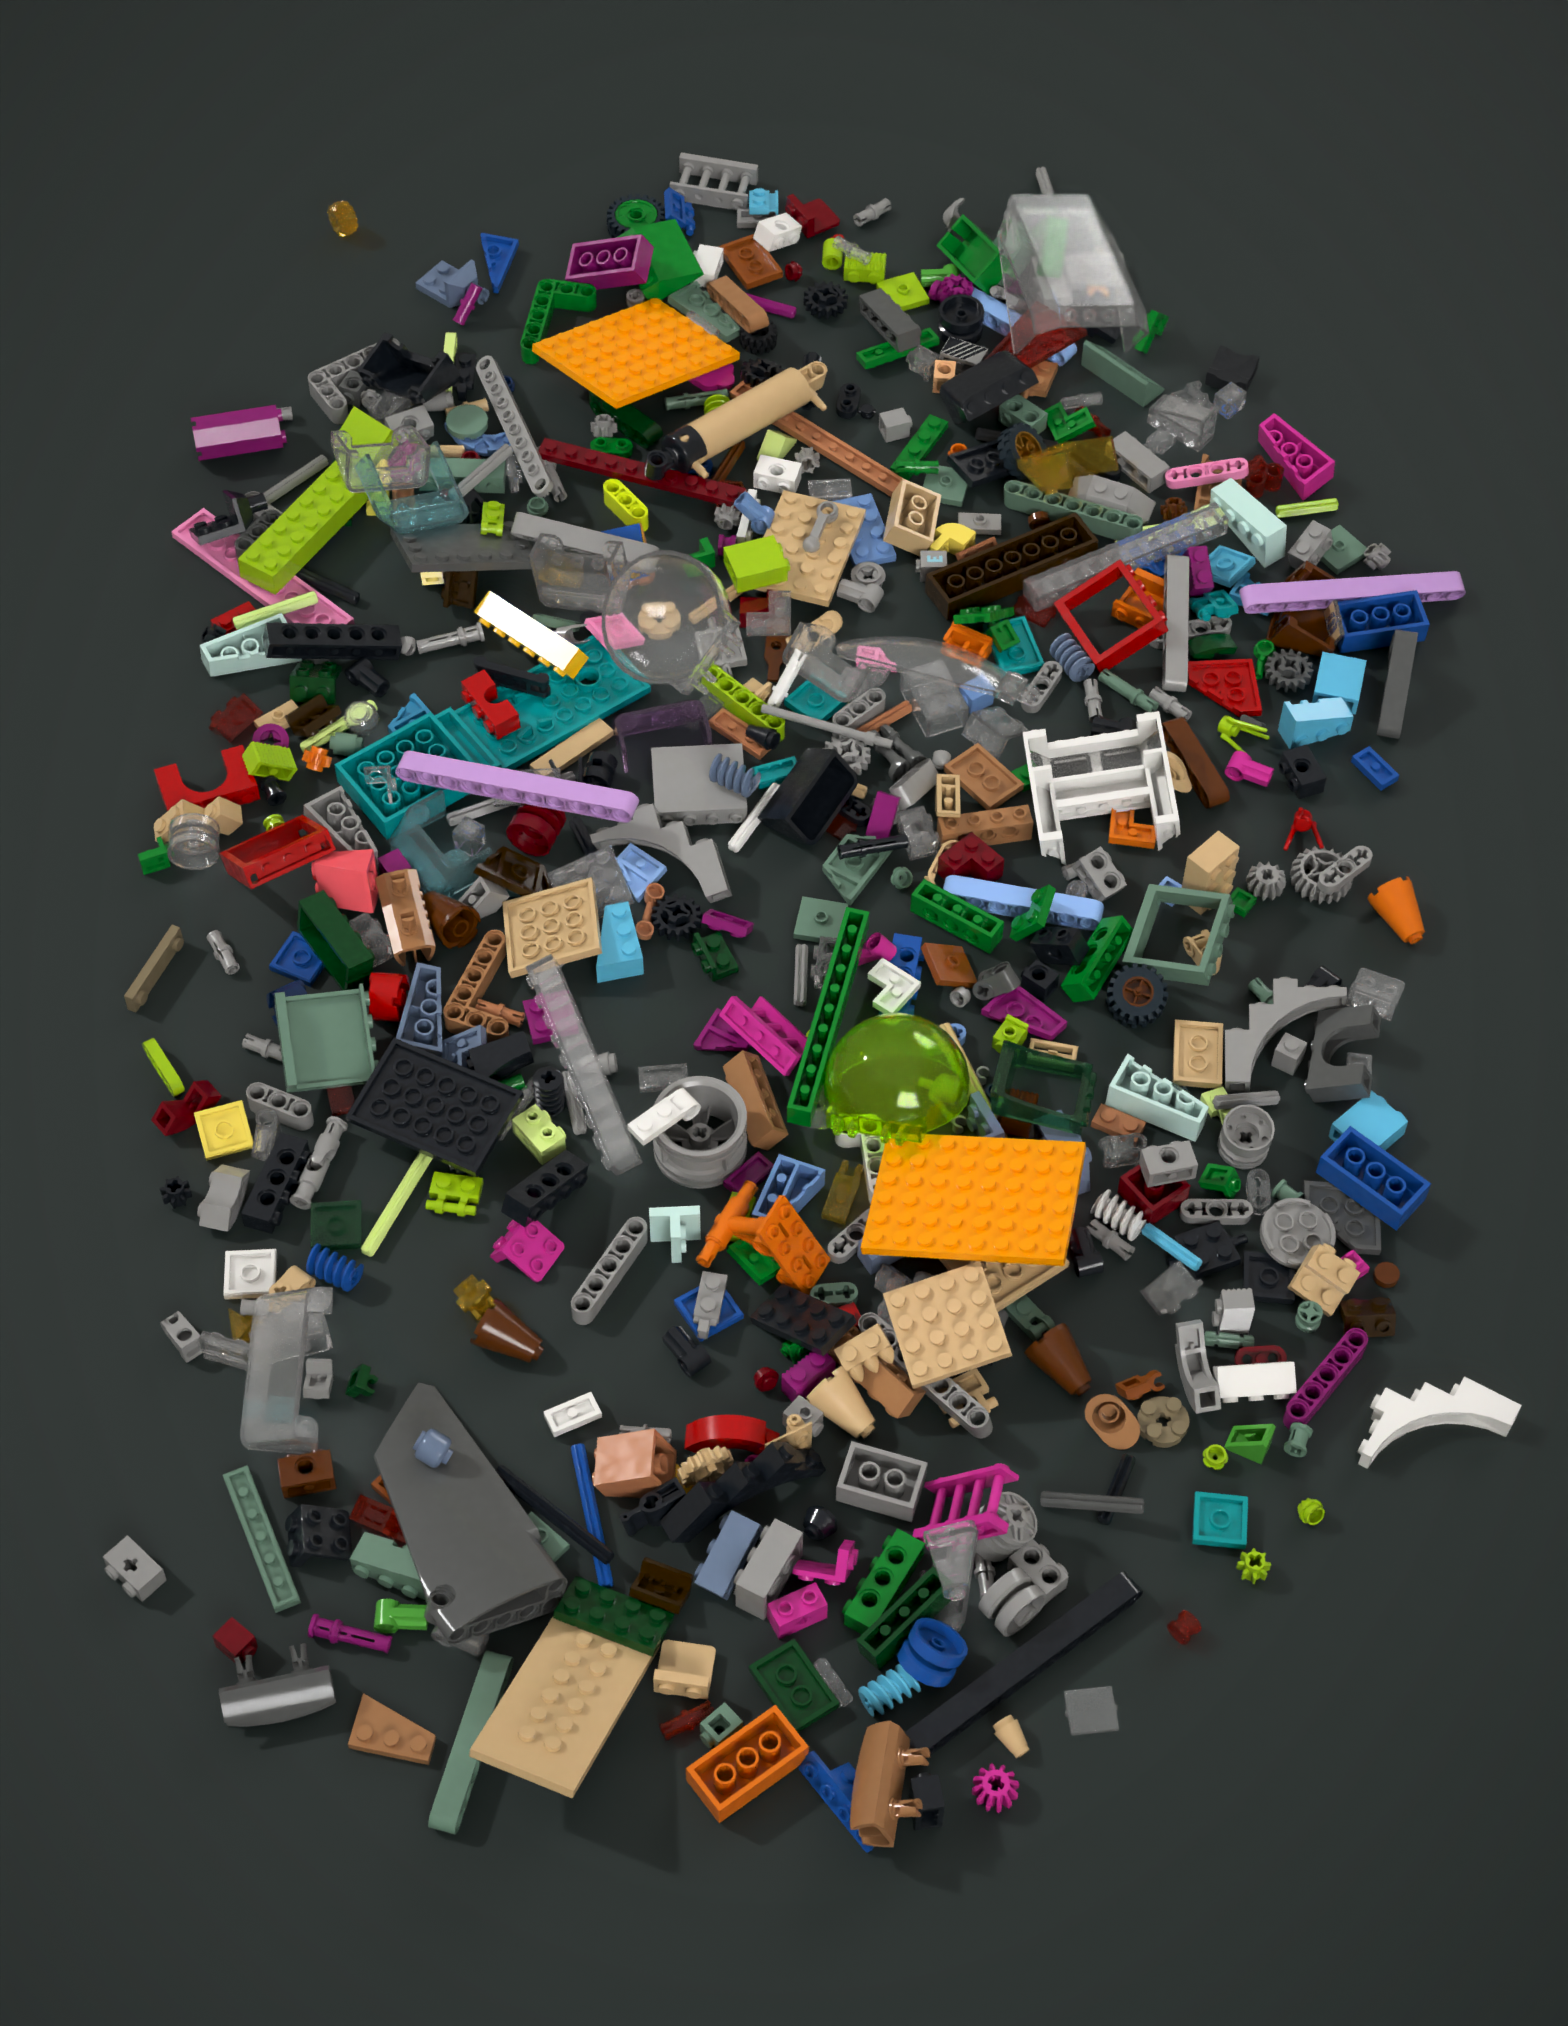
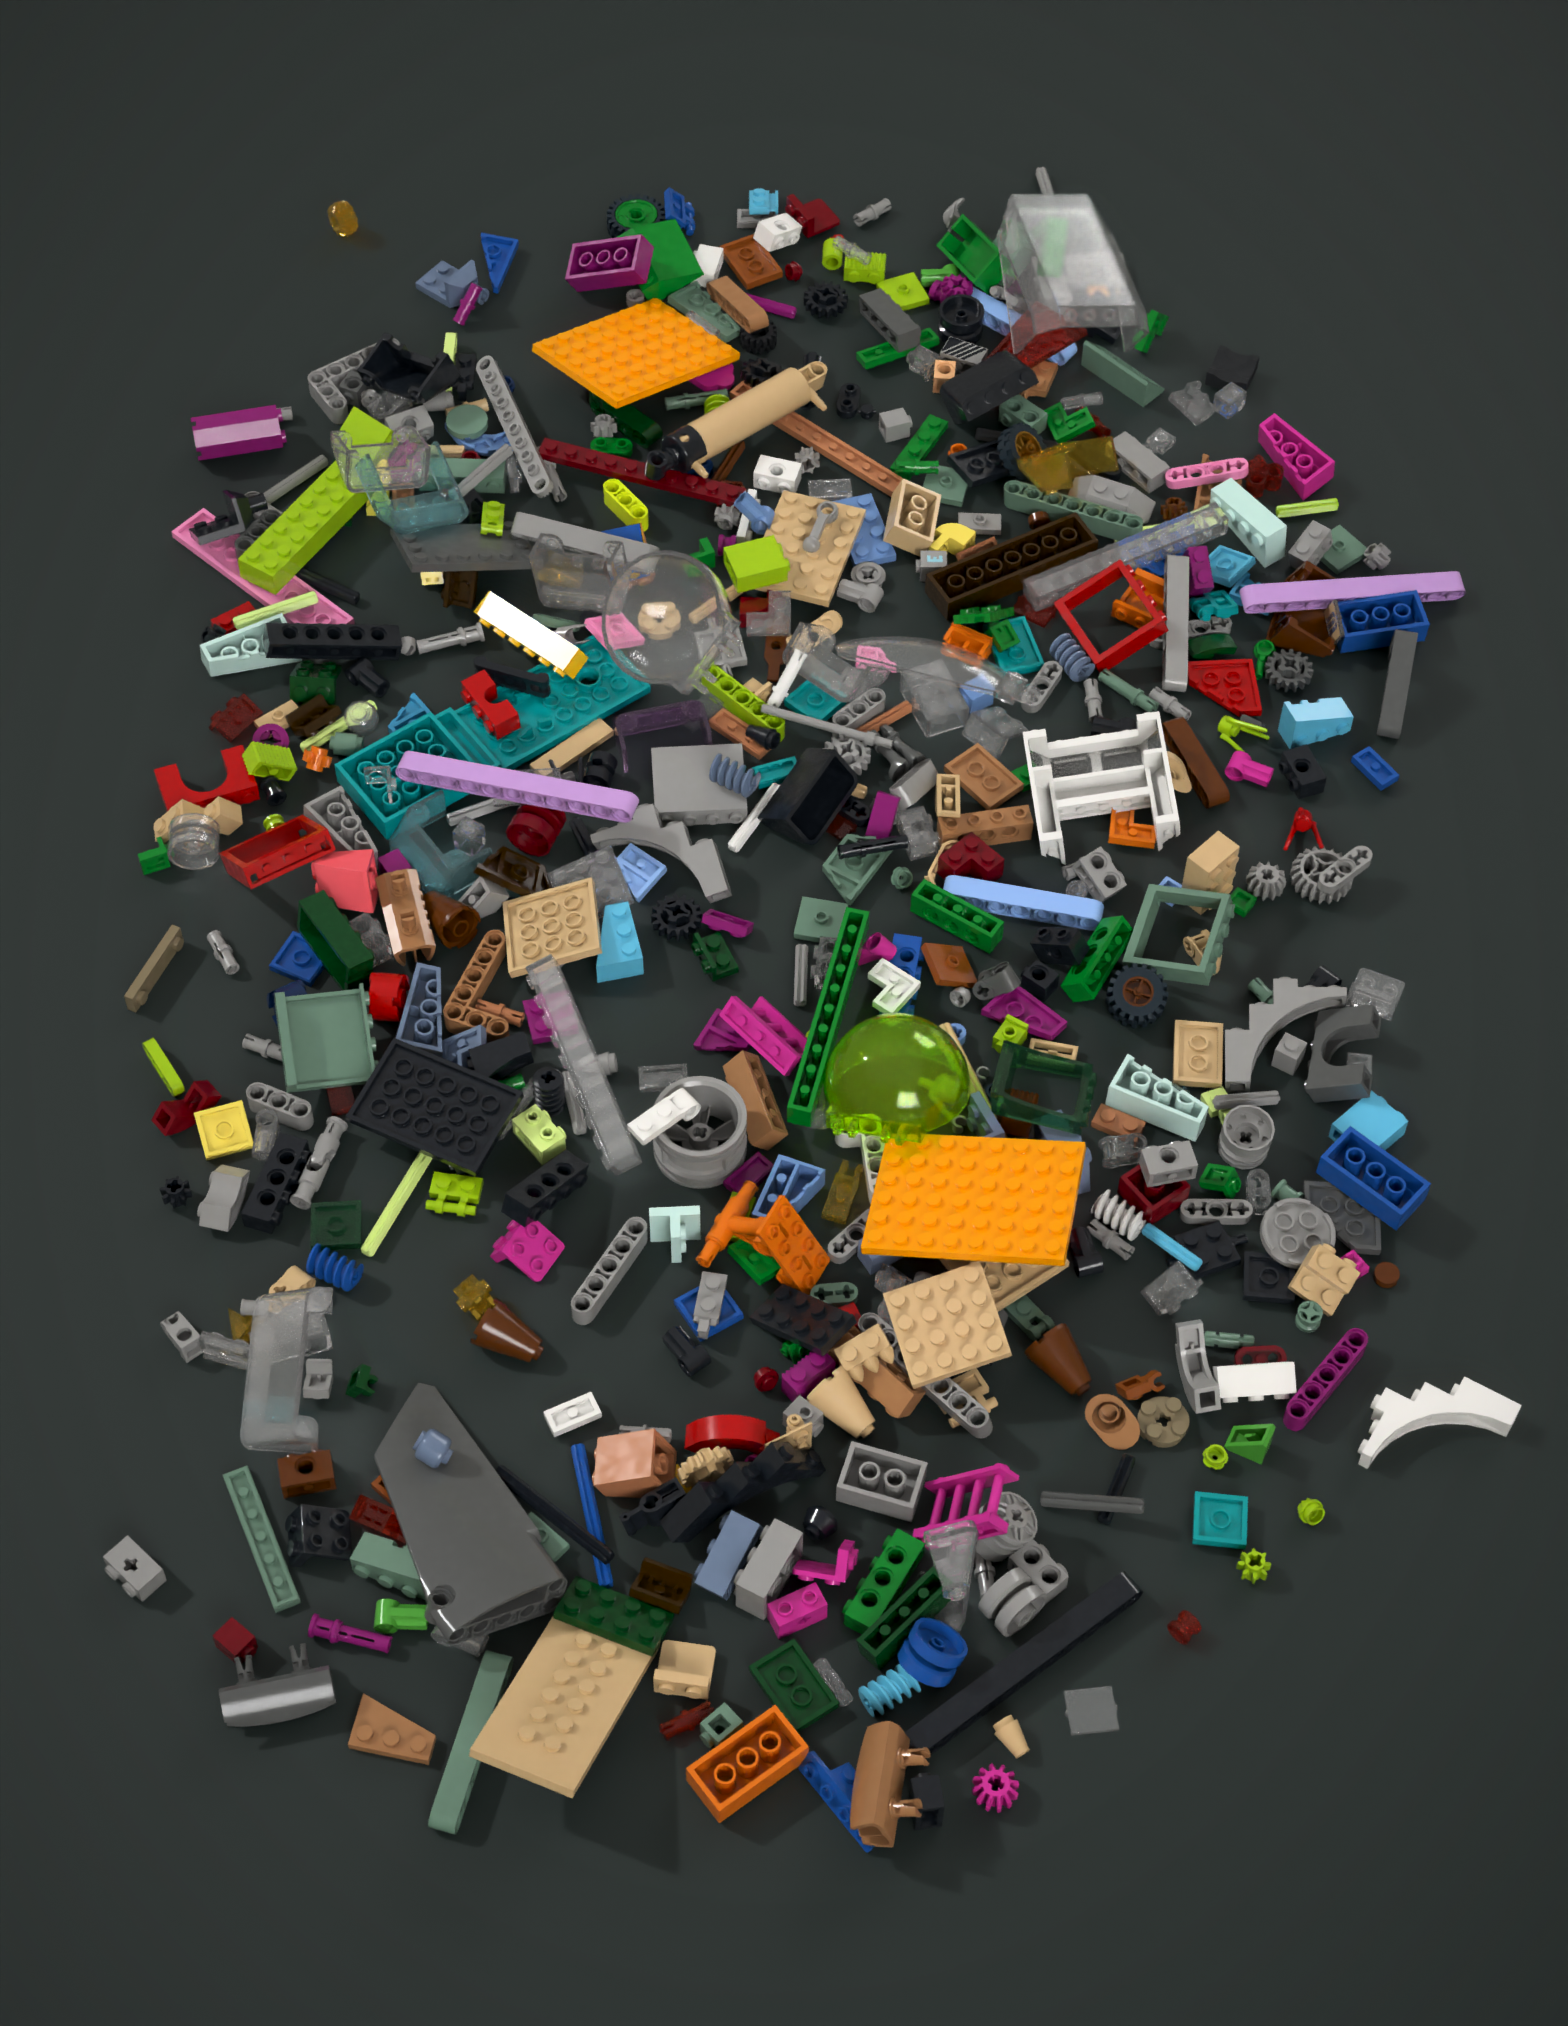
white tile [224,1249,277,1300] -> none
green beam [521,279,597,364] -> none
sand green plate [527,496,548,517] -> none
nougat bar [635,883,665,940] -> none
light grey fence [670,152,758,210] -> none
yellowish green slope [757,429,797,461] -> none
light grey hinge [932,750,951,770] -> none
green plate [1009,884,1056,942] -> none
clear wedge [1147,394,1218,452] -> none
light grey brick [1212,1288,1255,1334] -> none
sand green bush [1284,1422,1313,1457] -> none
medium azure brick [1312,652,1367,715] -> none
dark brown bracket [1339,1297,1396,1337] -> none
orange cone [1367,876,1425,944] -> none

